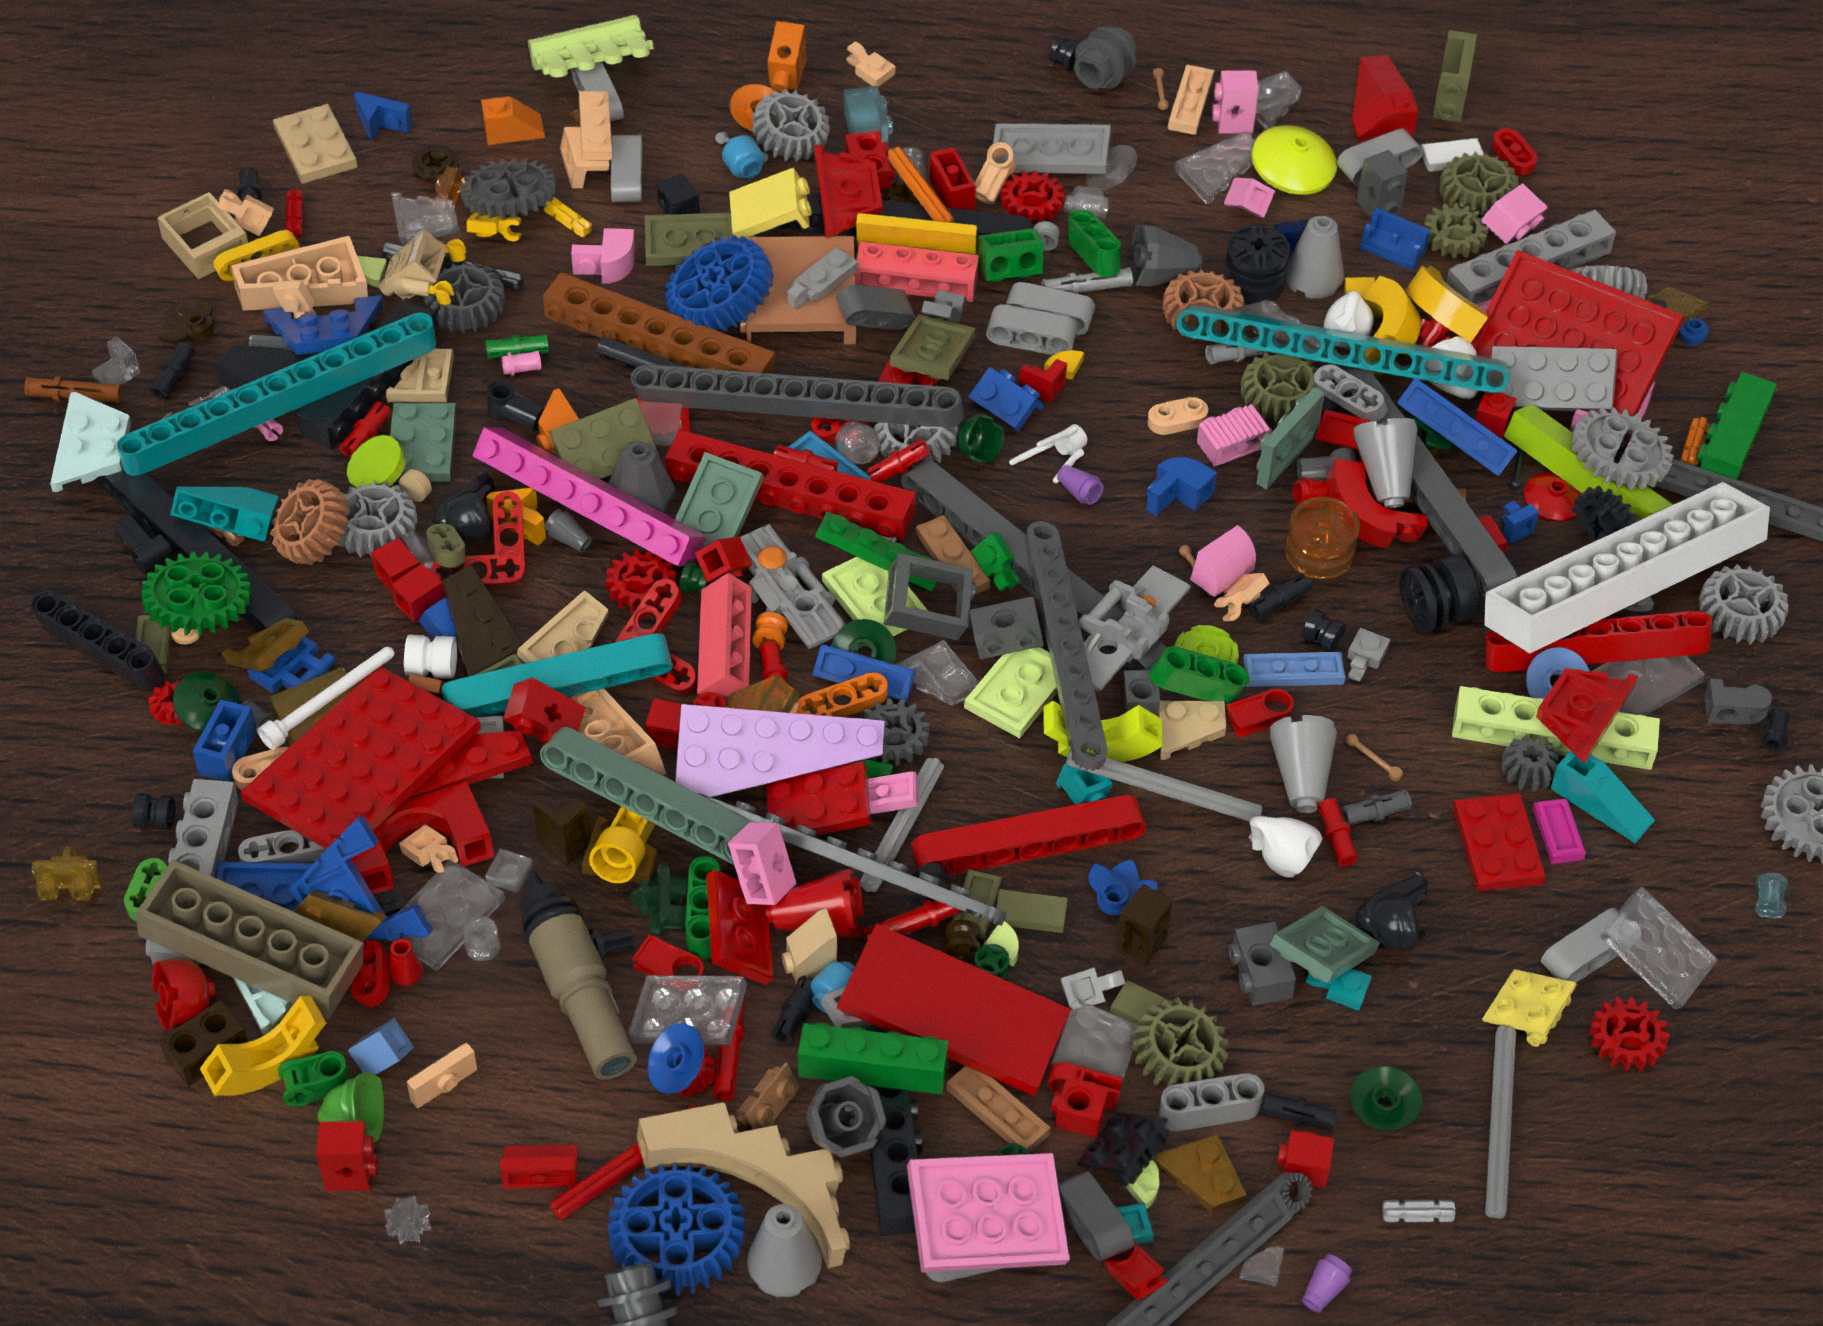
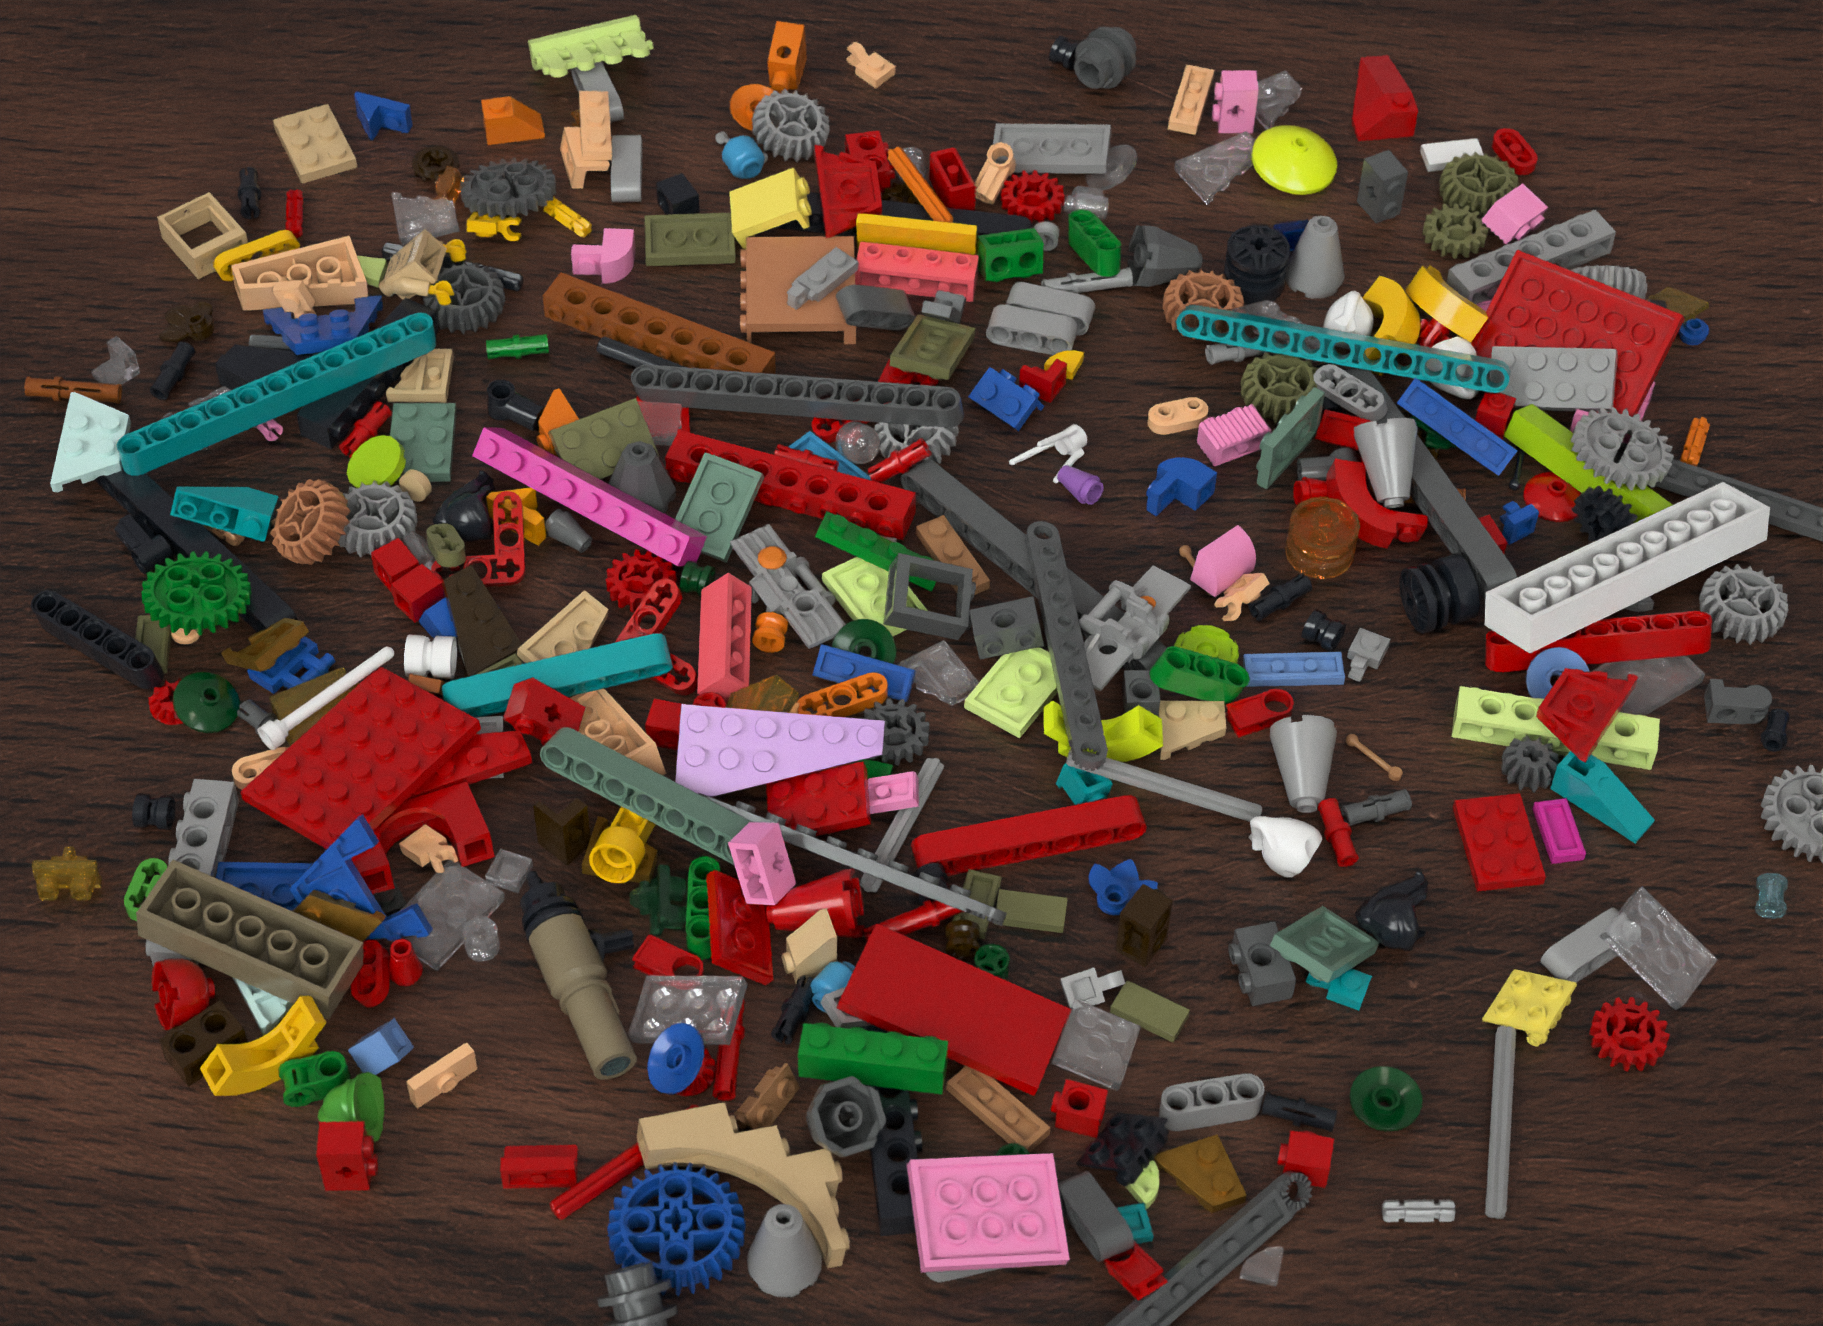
blue brick [193,699,256,782] -> none
light nougat plate [217,189,274,236] -> none
light grey beam [238,829,326,863] -> none
clear gear [384,1195,431,1244] -> none
bright pink pin [501,351,541,377] -> none
blue gear [665,235,774,332] -> none
red brick [695,536,753,582] -> none
red pin [759,641,791,708] -> none
clear light blue brick [843,86,893,143] -> none
dark green hair [957,413,1004,463] -> none
green plate [971,532,1021,591] -> none
yellowish green tile [984,921,1019,967] -> none
red piece [1047,1062,1123,1110] -> none
olive gear [1132,997,1229,1088] -> none
medium nougat hinge [1152,68,1169,111] -> none
bright pink panel [1224,177,1275,218] -> none
medium lavender cone [1302,1254,1352,1313] -> none
light grey beam [1337,129,1423,186] -> none
yellow tile [1344,277,1375,298] -> none
blue hinge [1360,208,1430,271] -> none
olive panel [1433,30,1477,123] -> none
green brick [1697,372,1777,480] -> none

